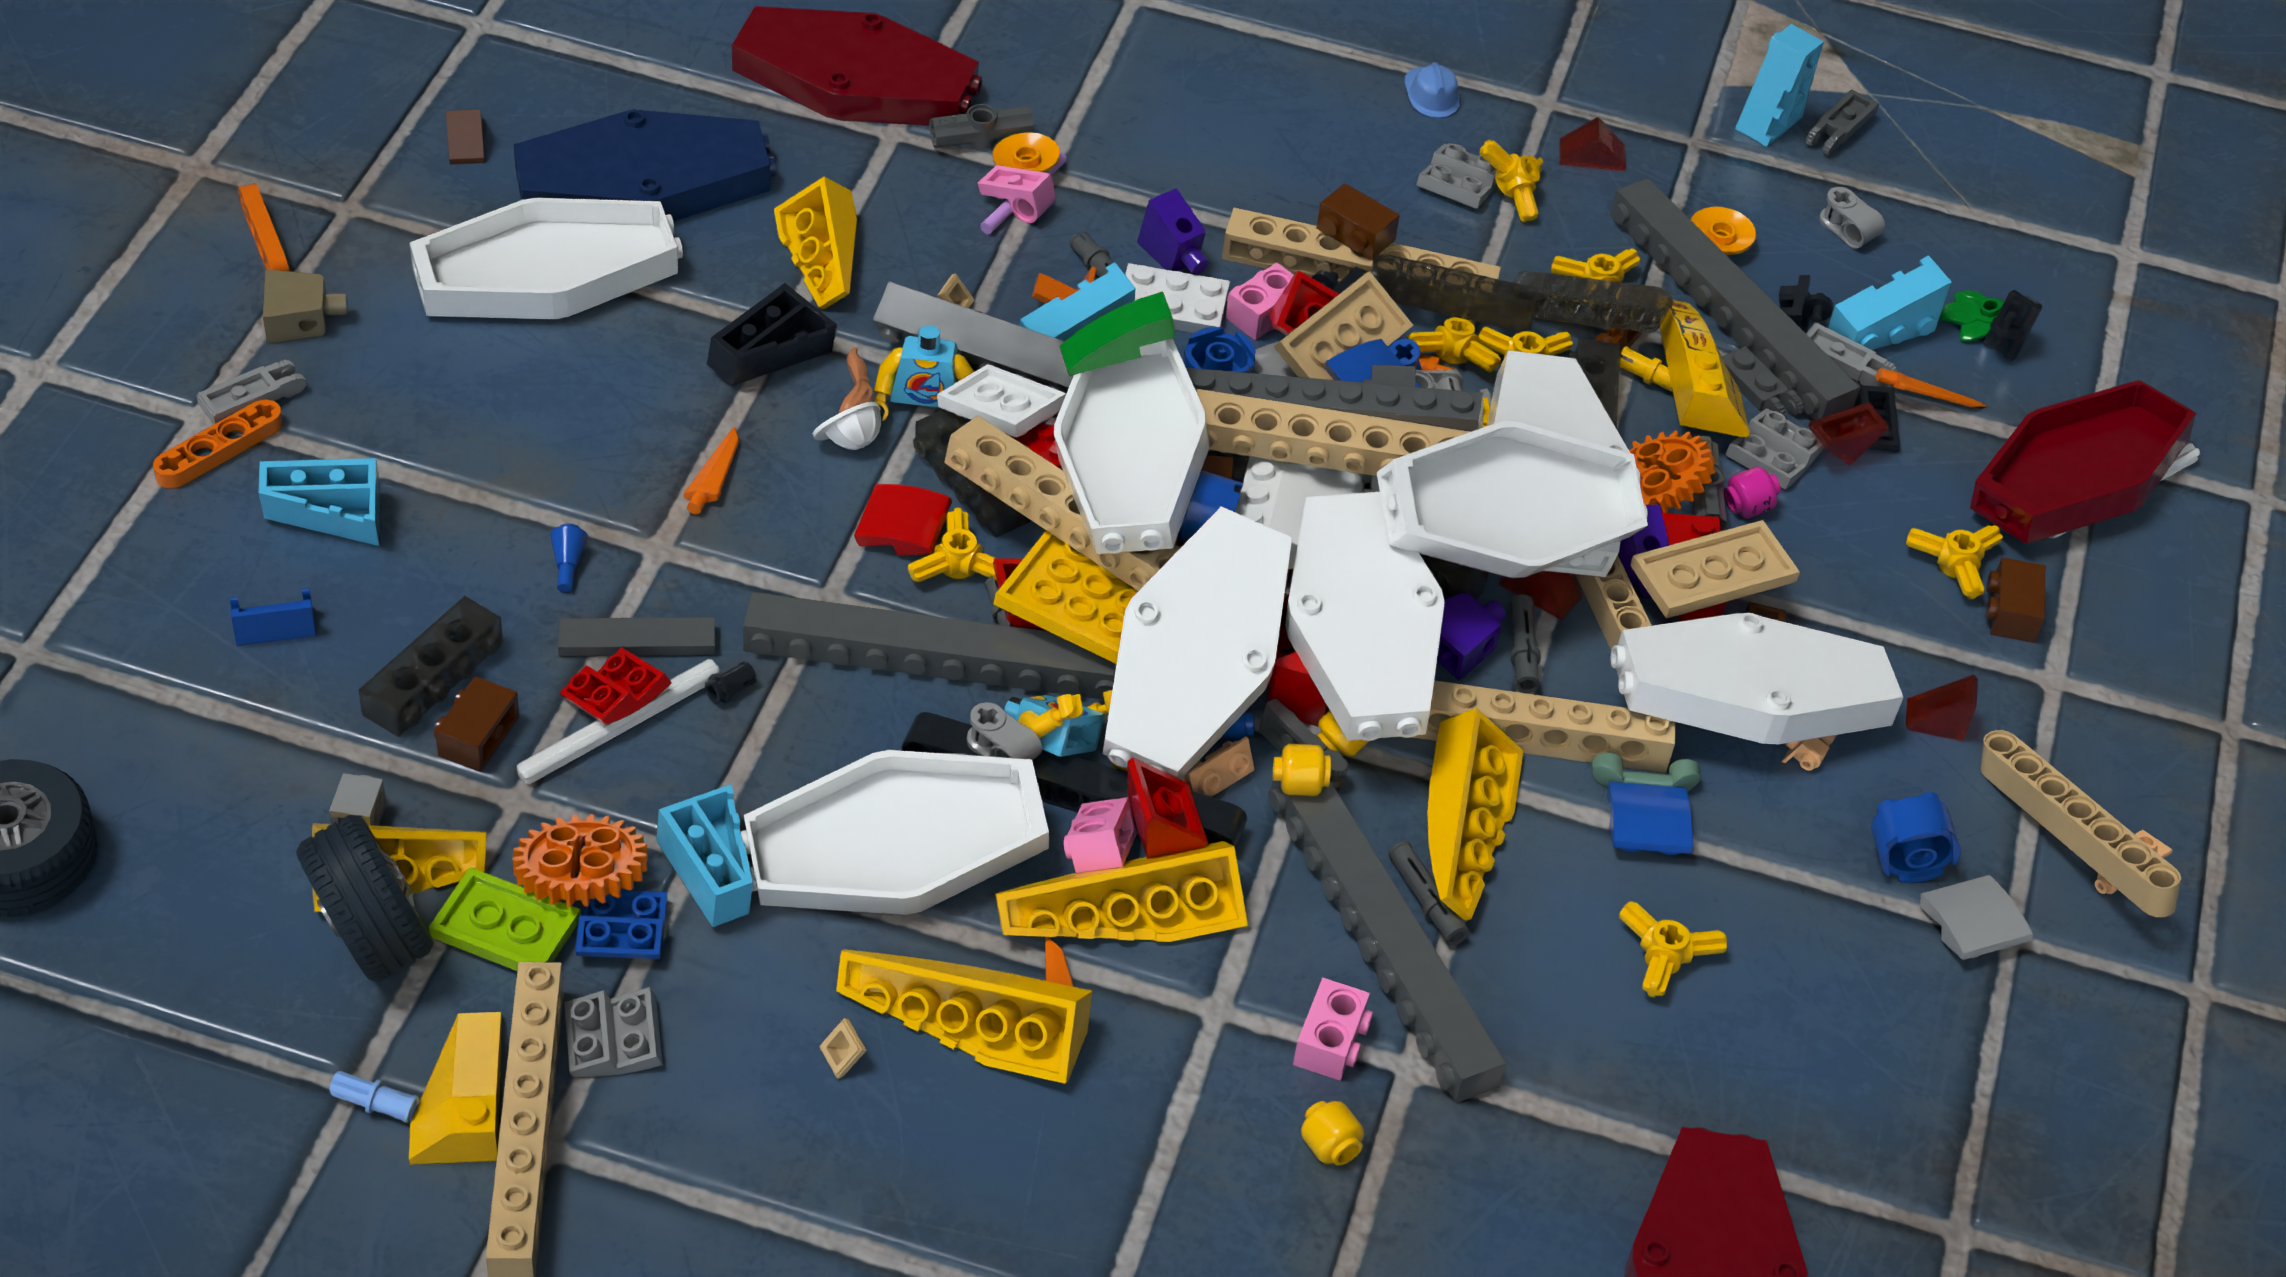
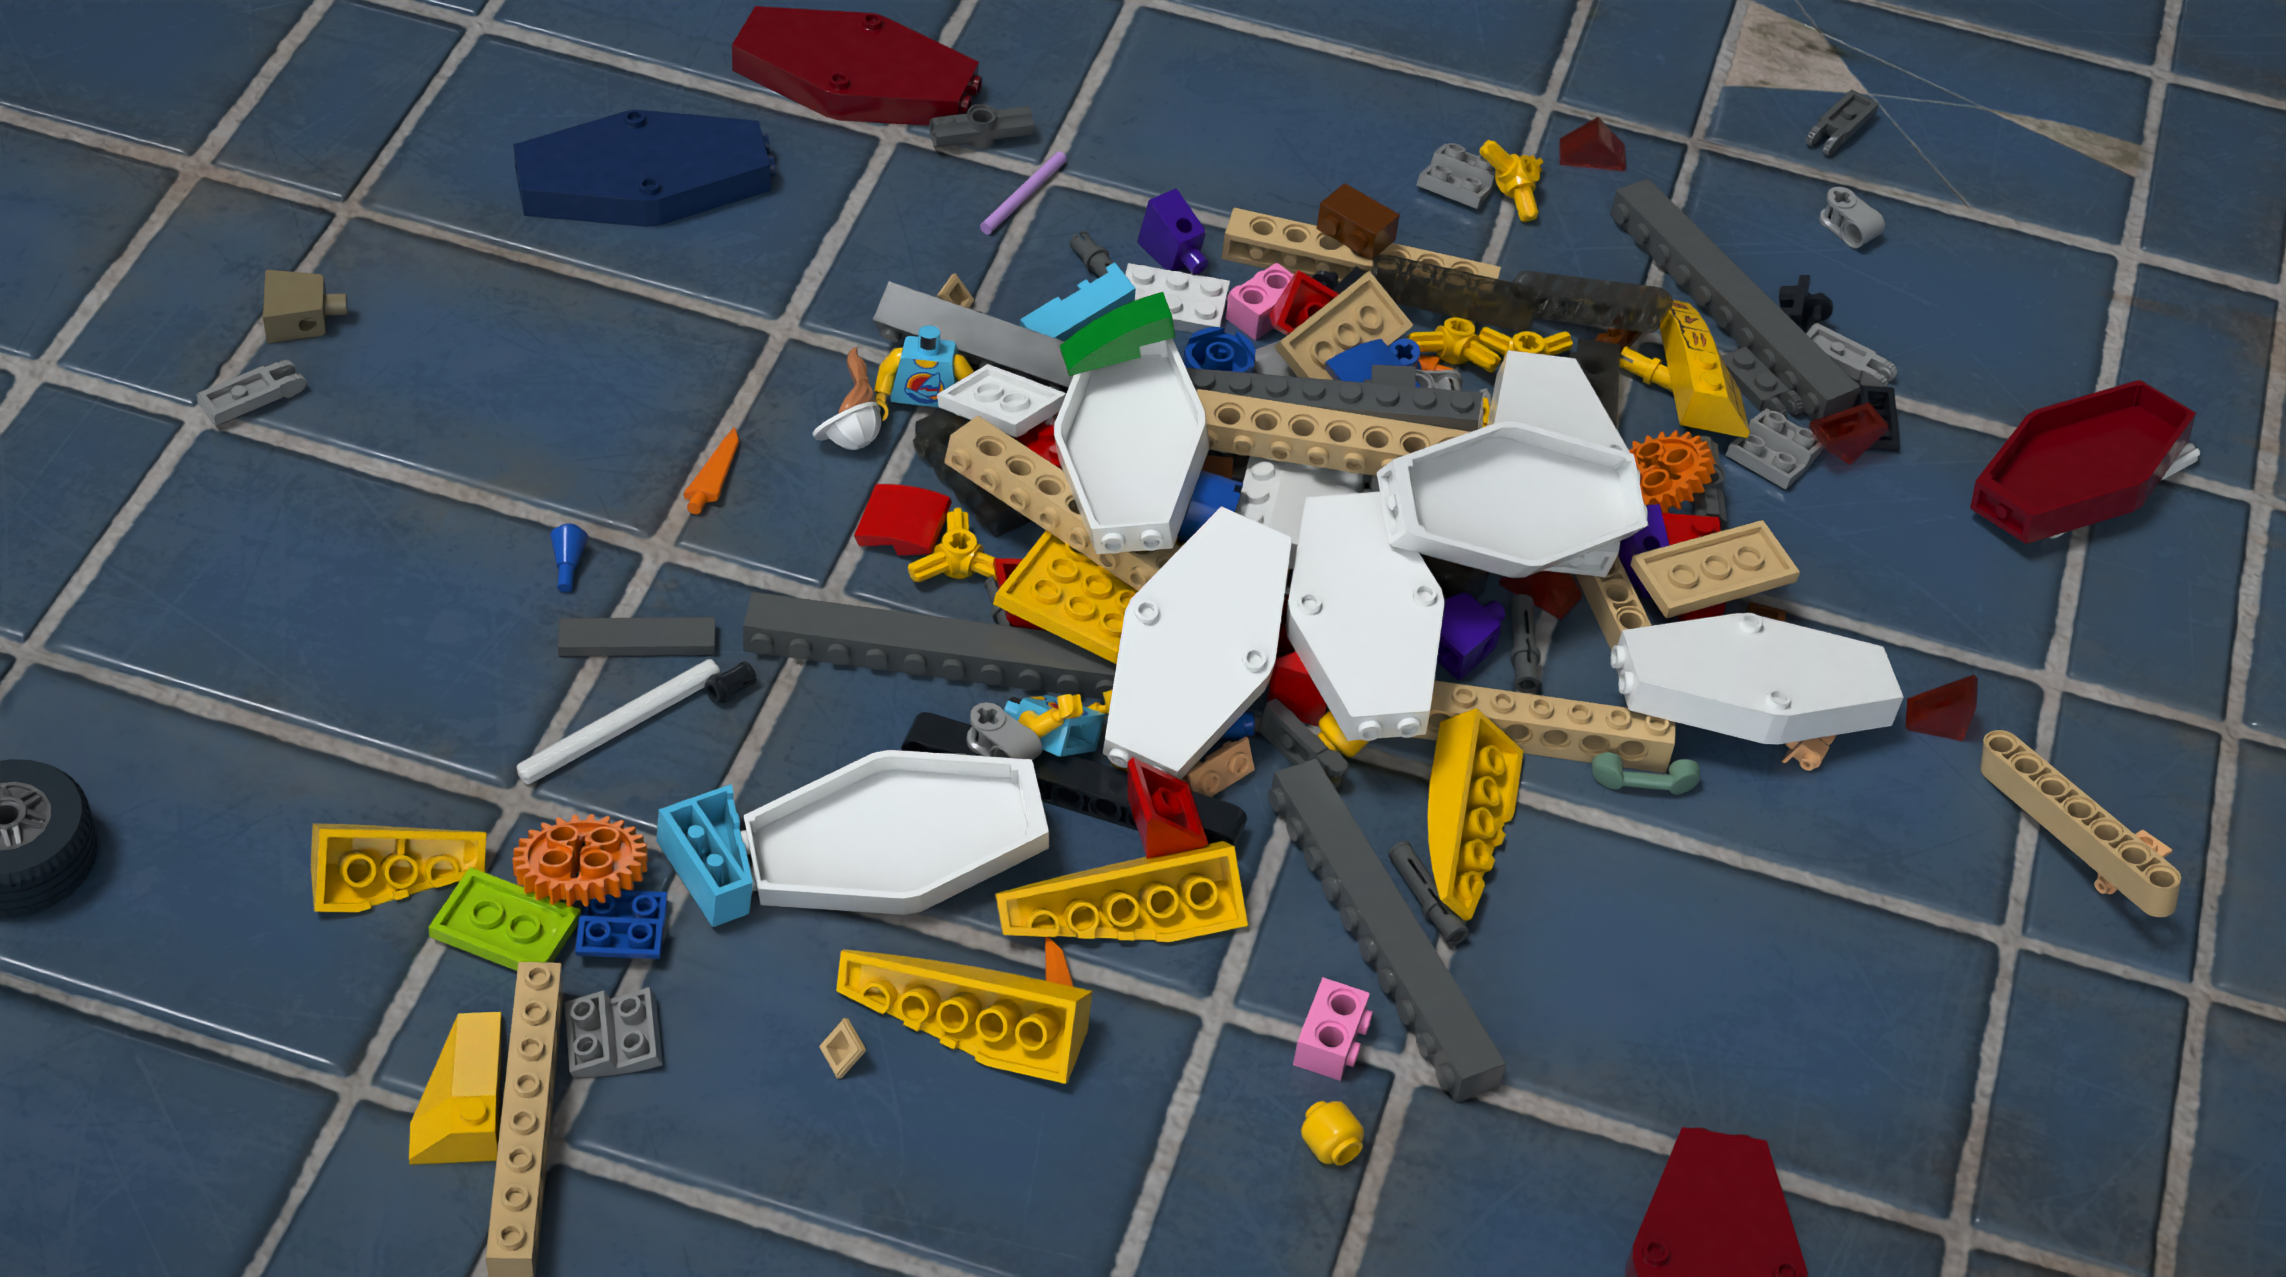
orange beam [153,399,283,489] -> none
blue hinge [230,588,316,646] -> none
orange beam [238,183,289,271] -> none
medium azure wedge [258,458,380,546] -> none
black wheel [296,815,434,981] -> none
light grey brick [329,773,387,826] -> none
light blue axle [329,1071,419,1123] -> none
clear smoke brick [359,596,503,737] -> none
white container [410,198,683,319] -> none
reddish brown brick [434,676,519,772] -> none
reddish brown slope [446,109,484,165] -> none
red slope [560,647,672,725] -> none
black wedge [707,283,837,386] -> none
yellow wedge [774,176,857,310] -> none
bright pink plate [978,165,1056,223] -> none
light orange dish [993,133,1060,173] -> none
orange bracket [1032,266,1096,304] -> none
bright pink brick [1064,797,1137,873] -> none
yellow head [1273,744,1331,796] -> none
medium blue piece [1405,62,1460,119] -> none
yellow bush [1551,248,1641,317] -> none
blue slope [1607,782,1693,855] -> none
yellow bush [1619,901,1727,998] -> none
light orange dish [1690,207,1756,255] -> none
dark pink head [1724,466,1781,519] -> none
medium azure wedge [1735,24,1824,147] -> none
medium azure wedge [1828,255,1952,350] -> none
blue brick [1871,792,1961,883] -> none
orange bar [1875,368,1988,407] -> none
yellow bush [1906,525,2003,600] -> none
light grey slope [1920,875,2033,960] -> none
green plate [1939,290,2004,342] -> none
black hips [1983,289,2042,361] -> none
reddish brown brick [1985,557,2046,643] -> none

